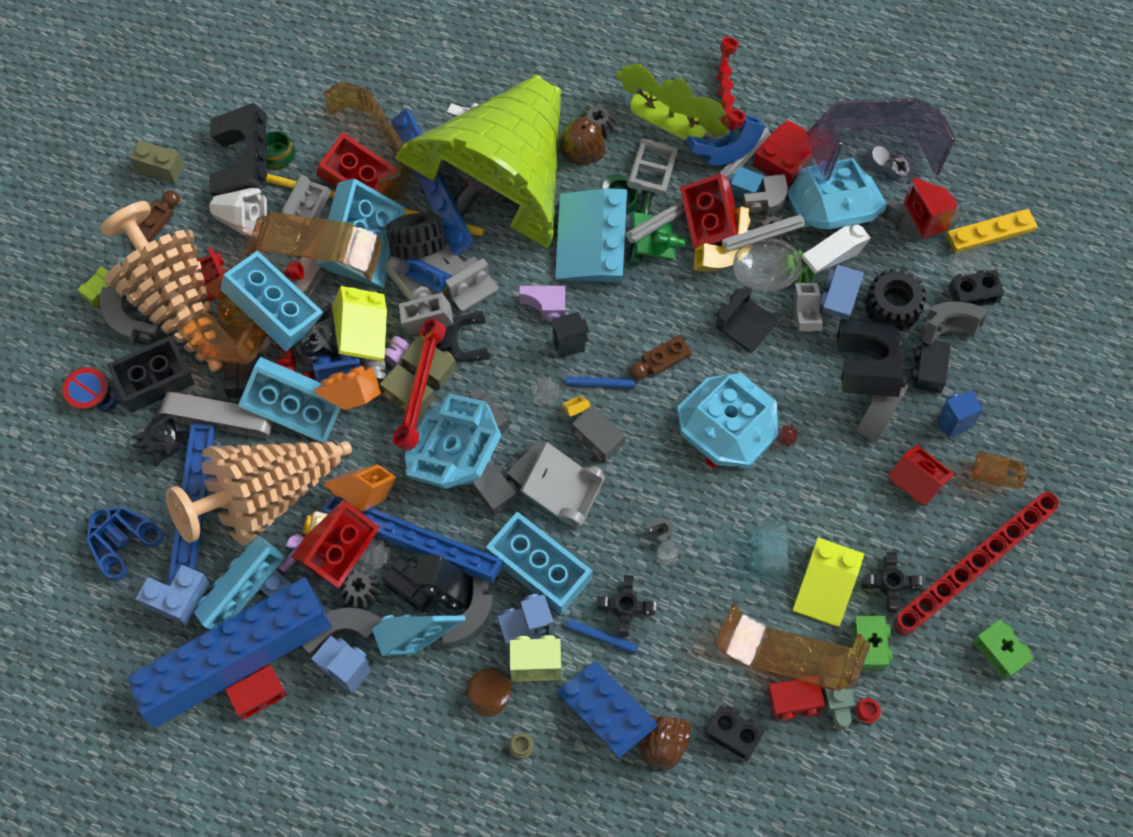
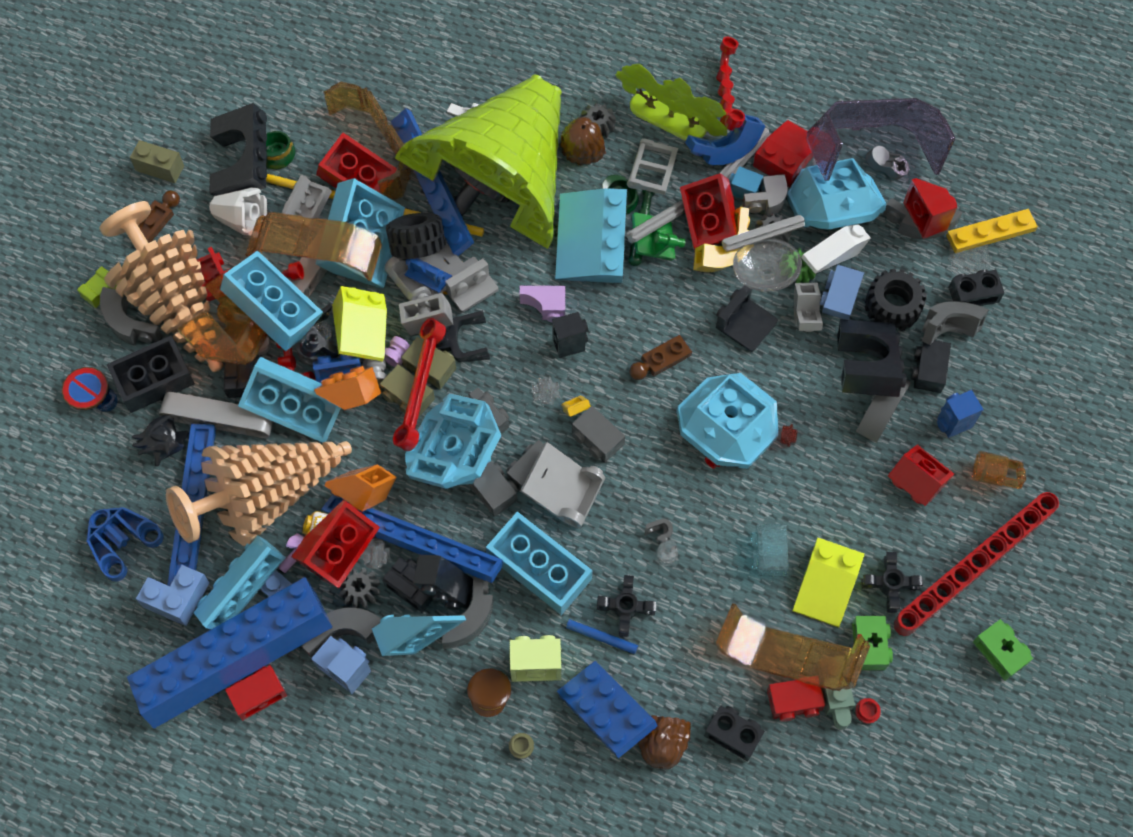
medium blue brick [498,594,554,650] -> none
blue bar [565,377,635,389] -> none

